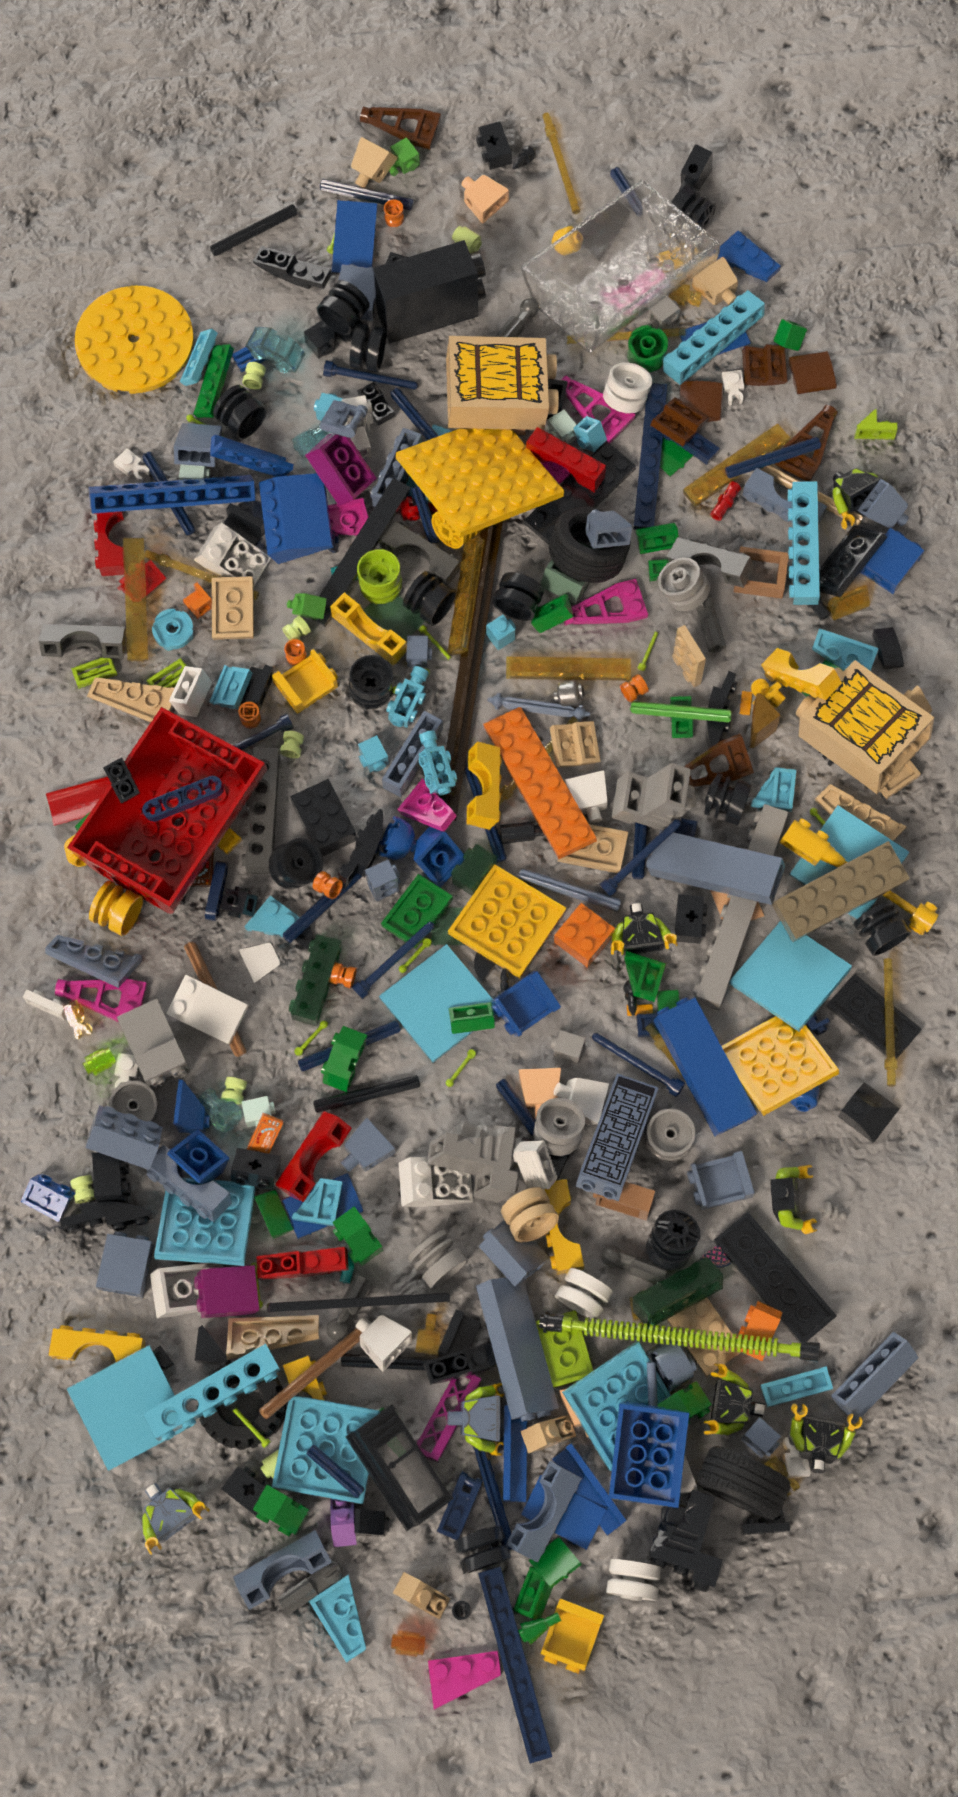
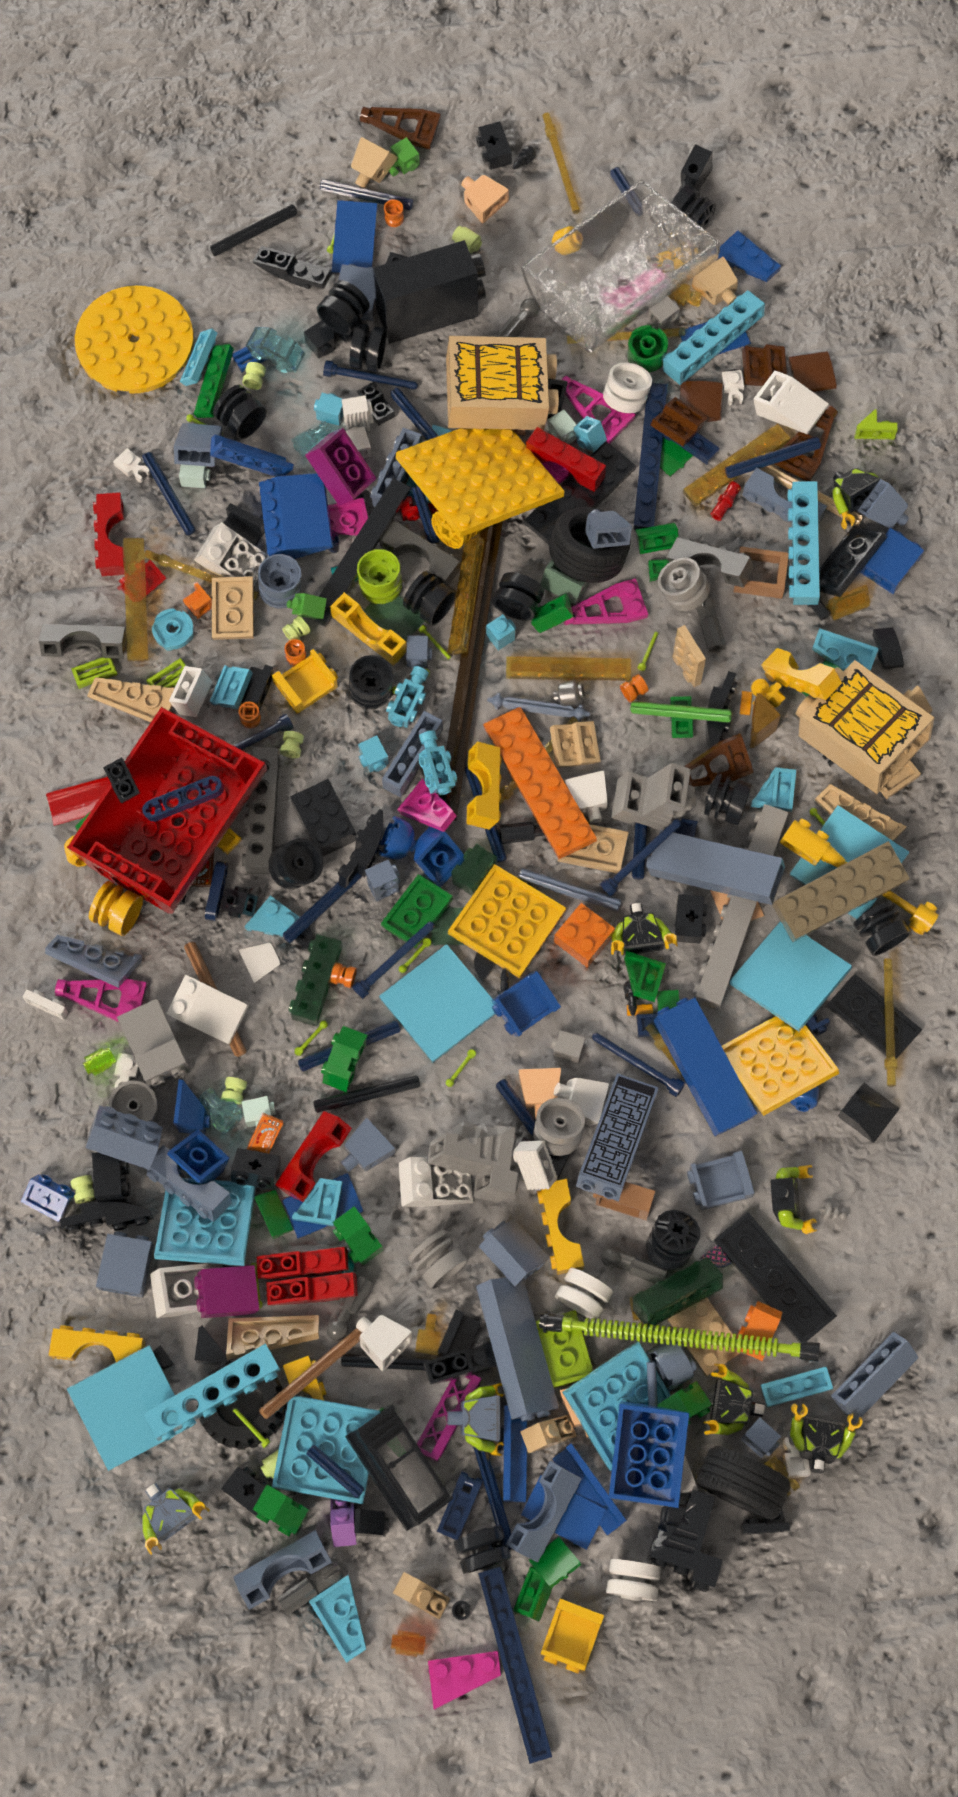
clear yellow plate [62,999,93,1039] -> none
blue brick [88,475,255,514] -> none
black tile [267,1293,450,1312] -> none
orange wheel [313,871,343,899] -> none
sand blue plate [320,400,368,438] -> none
green slope [448,1002,495,1034] -> none
tan wheel [501,1187,559,1243] -> none
green cone [518,1612,562,1645] -> none
light grey wheel [645,1109,695,1163] -> none
green panel [773,319,807,351] -> none
none -> sand blue wheel [258,554,302,609]
none -> red slope [266,1272,358,1305]
none -> white slope [753,371,829,434]

